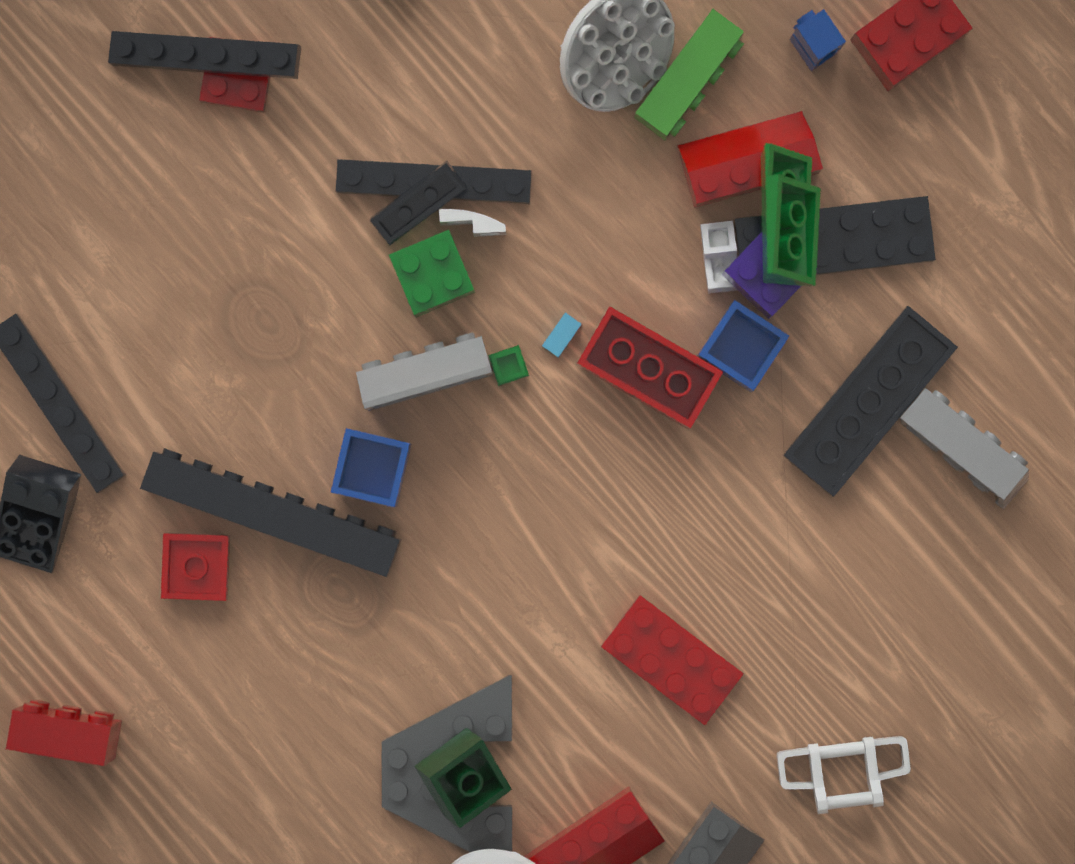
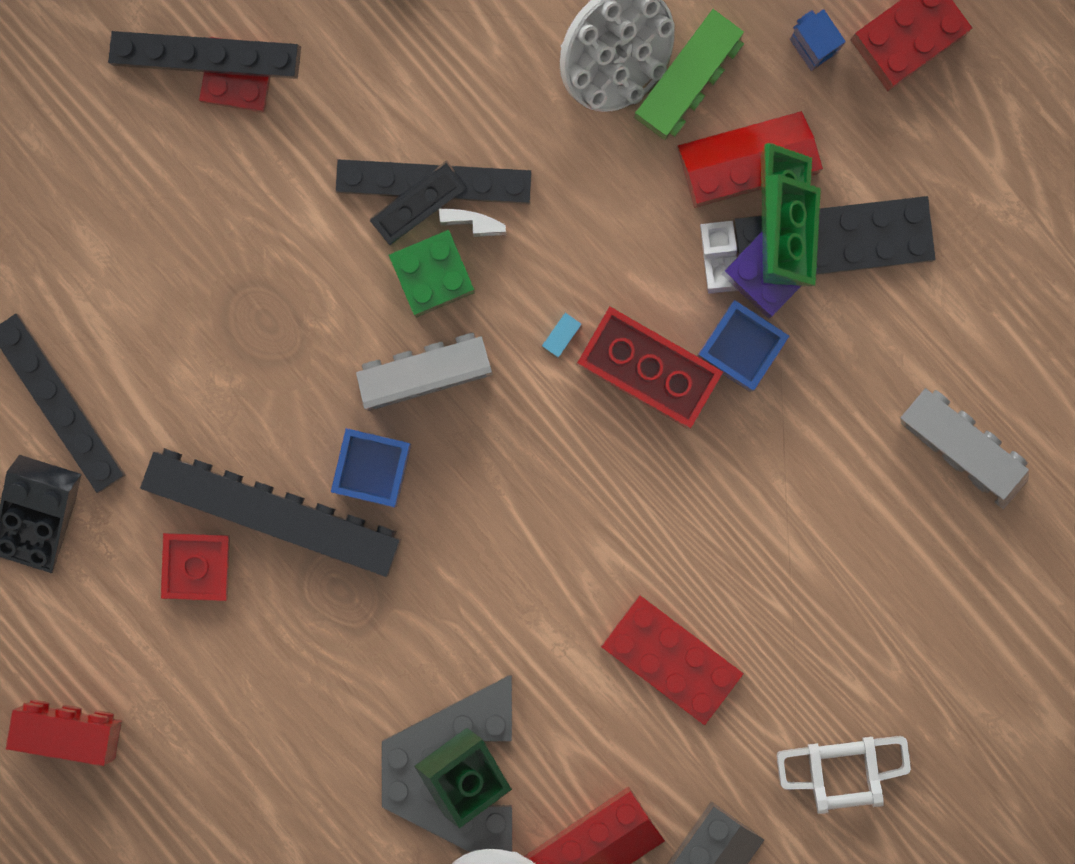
green tile [488,345,529,386] -> none
black plate [782,306,958,497] -> none

